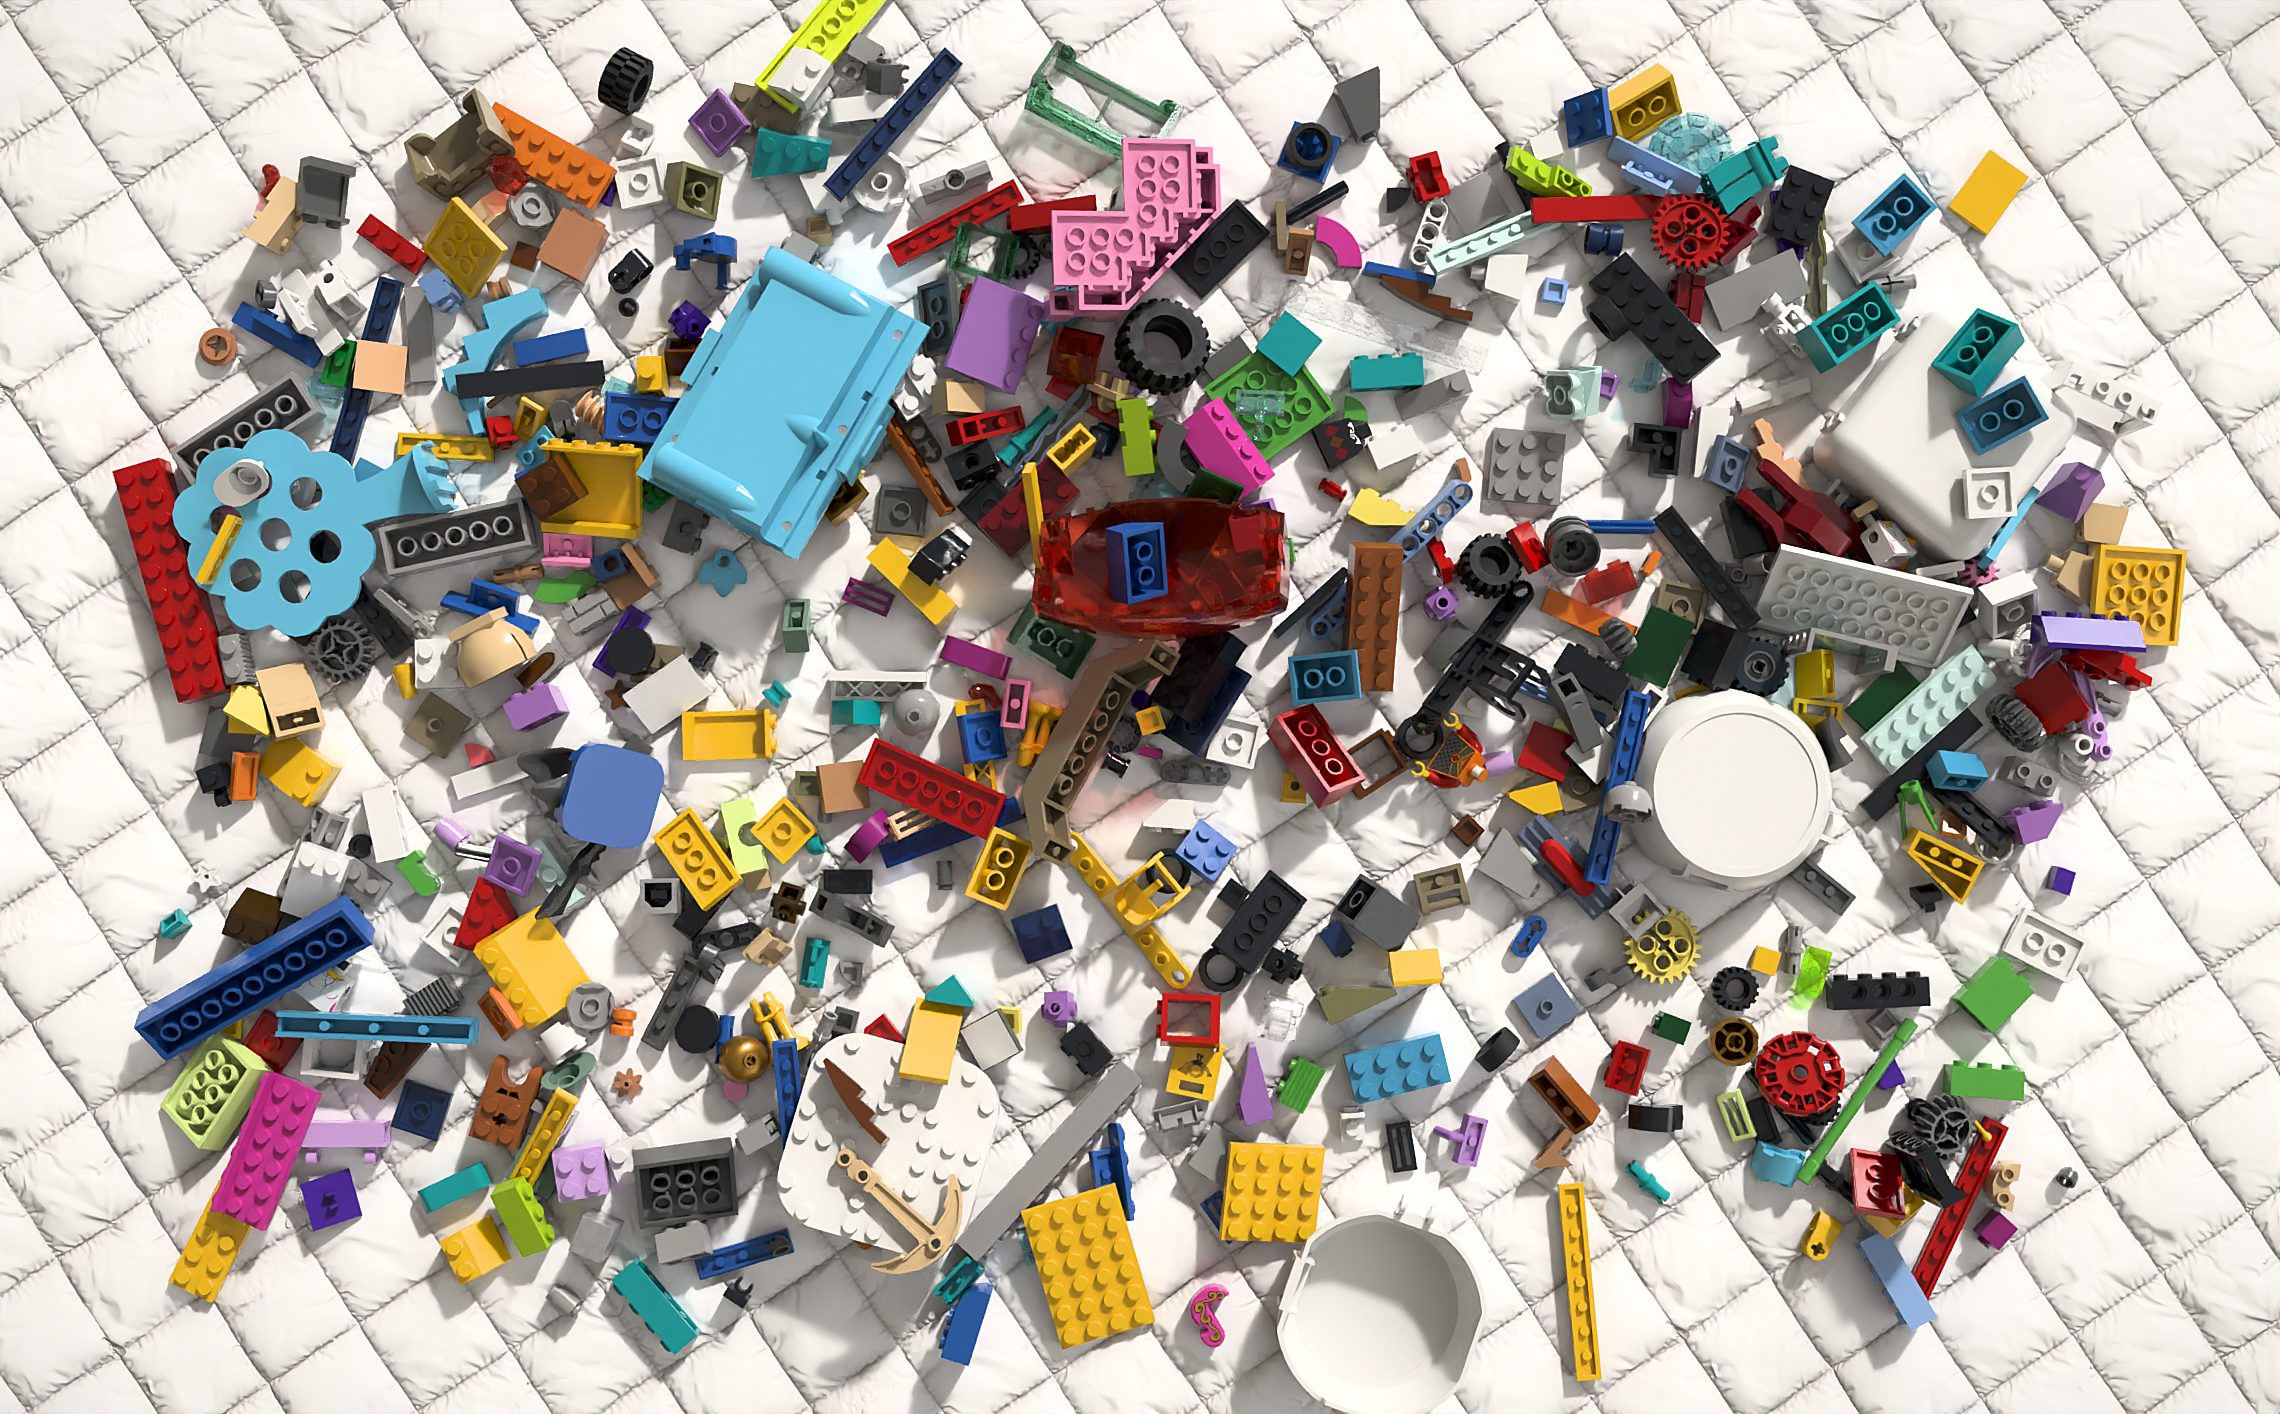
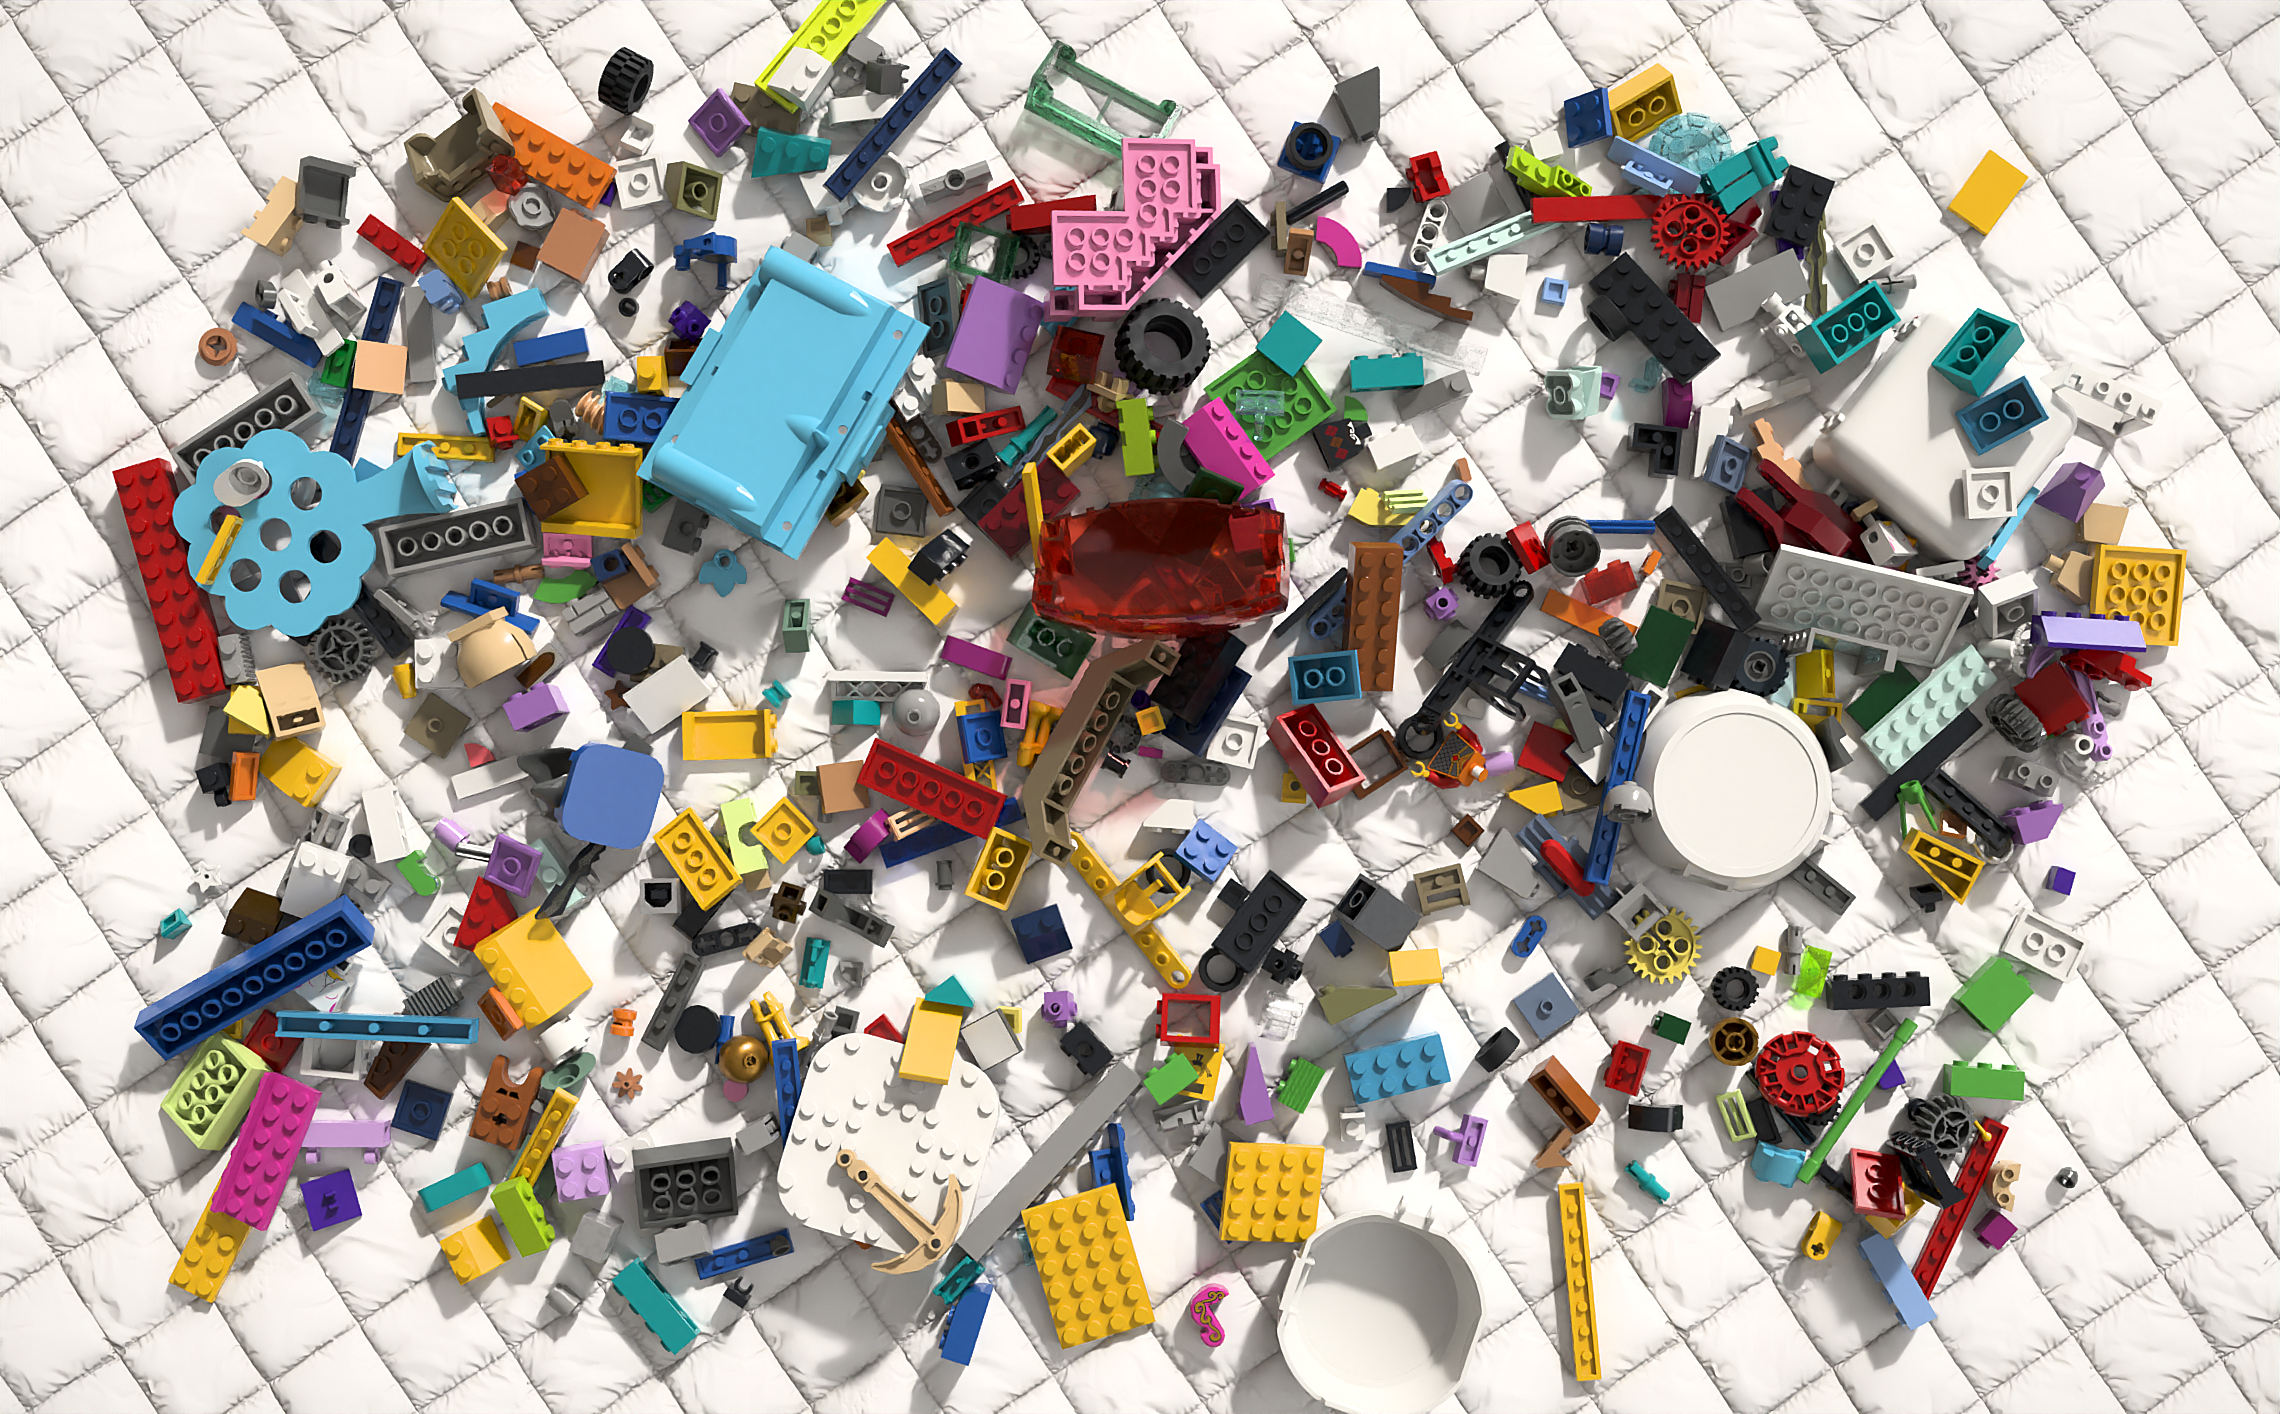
clear red arm [260,164,281,198] -> none
light grey tile [565,981,615,1031] -> none
dark grey piece [696,943,727,985] -> none
reddish brown slope [823,1058,891,1146] -> none
blue slope [1106,522,1168,605] -> none
dark grey tile [1204,336,1252,381] -> none
light grey plate [1486,427,1566,507] -> none
dark azure slope [1851,173,1937,257] -> none
dark azure brick [1926,750,1989,792] -> none
none -> bright green brick [1143,1052,1200,1106]
none -> yellowish green tile [1381,489,1428,514]

